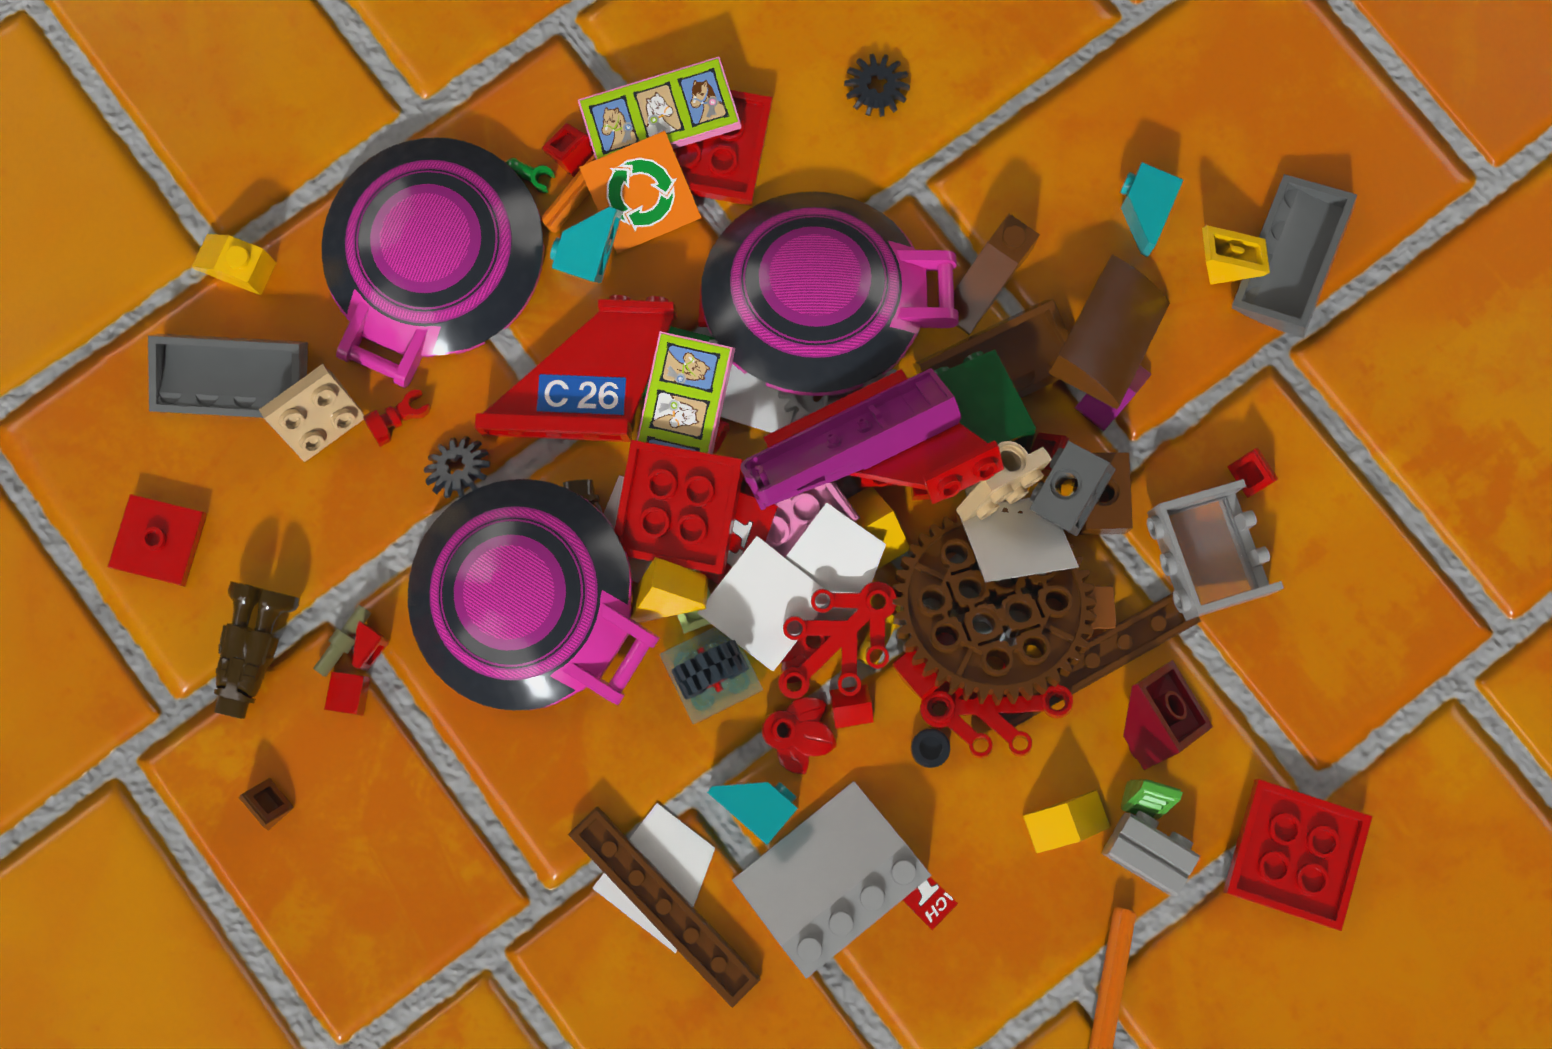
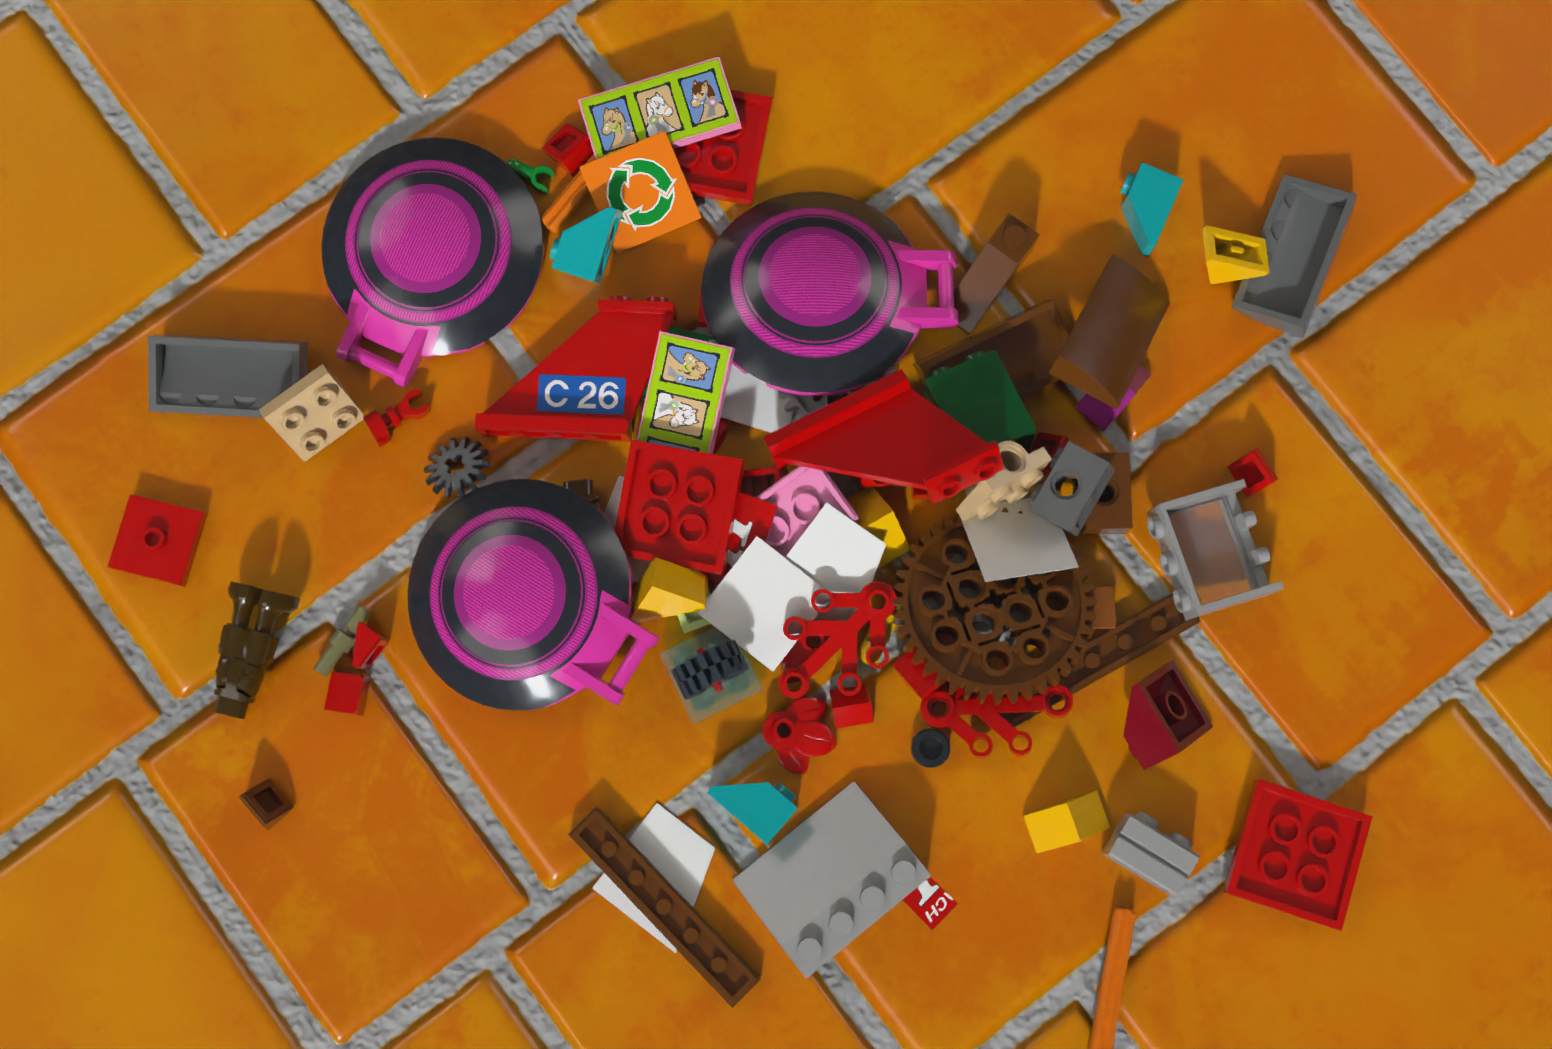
yellow slope [192,234,276,296] -> none
magenta piece [740,368,961,510] -> none
black gear [844,53,910,117] -> none
bright green slope [1121,779,1183,820] -> none

